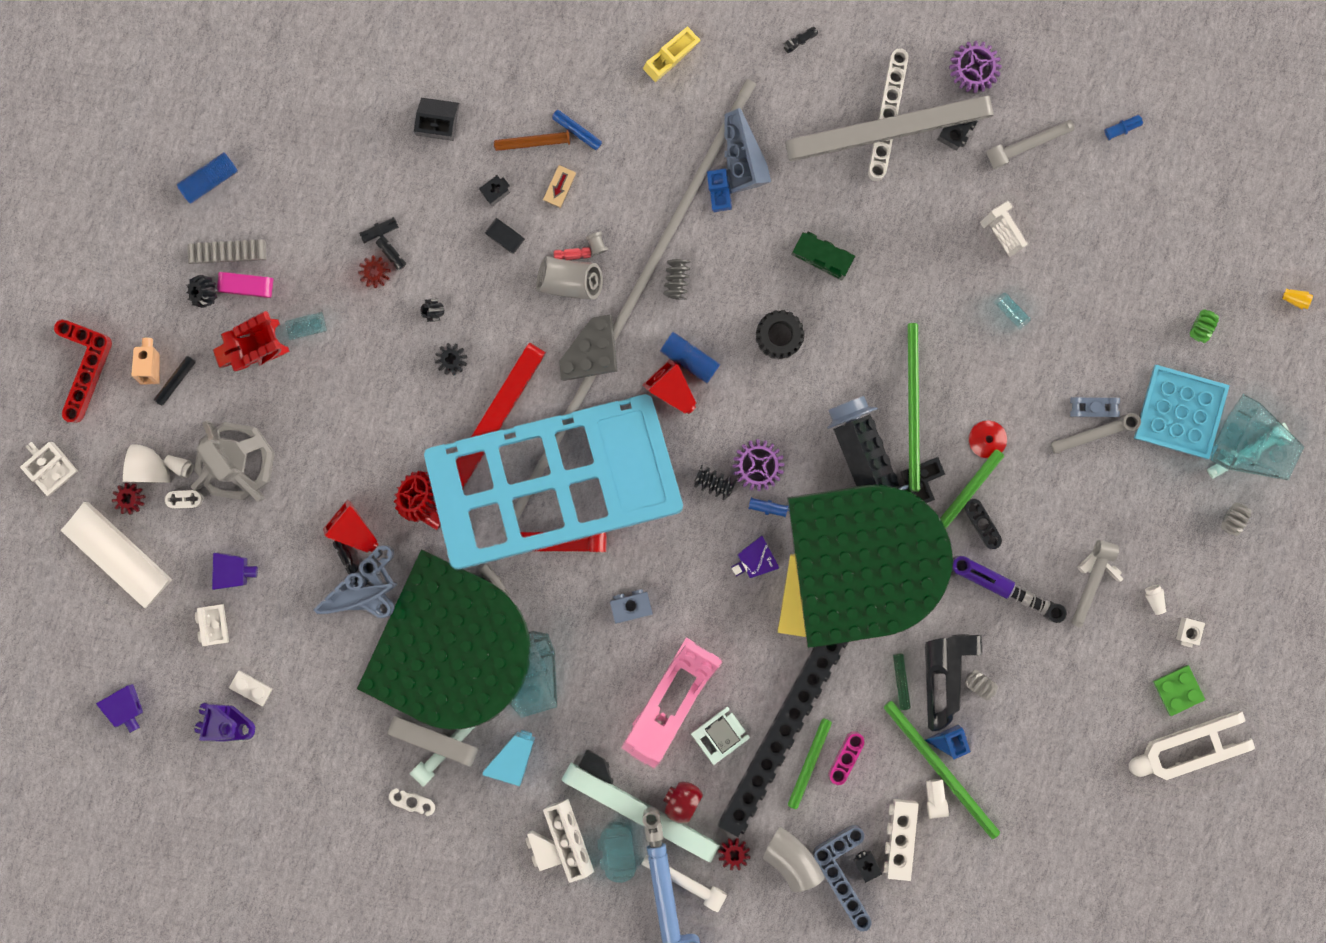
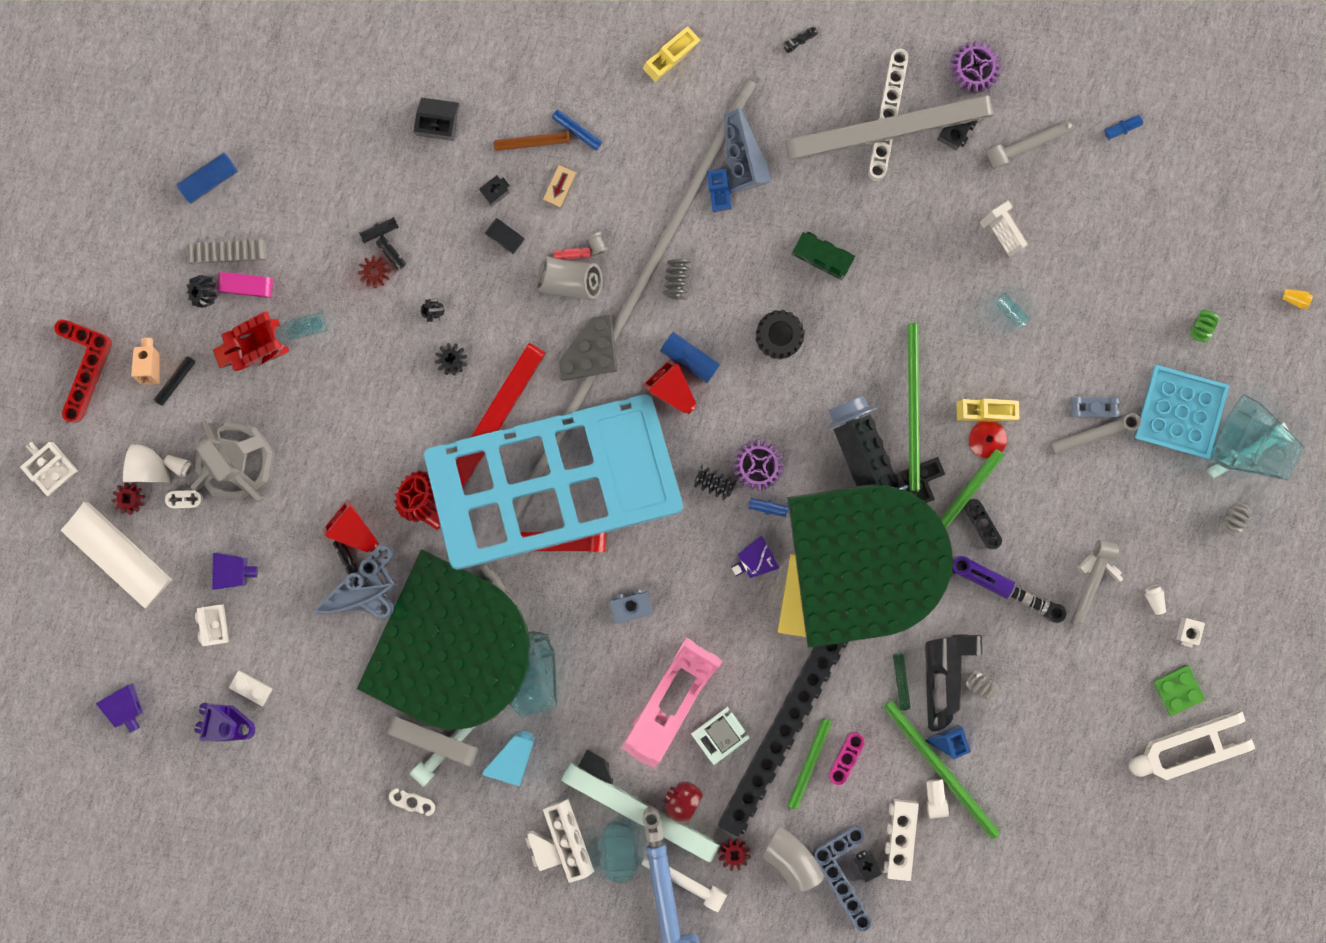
none -> light yellow slope [956,399,1019,421]

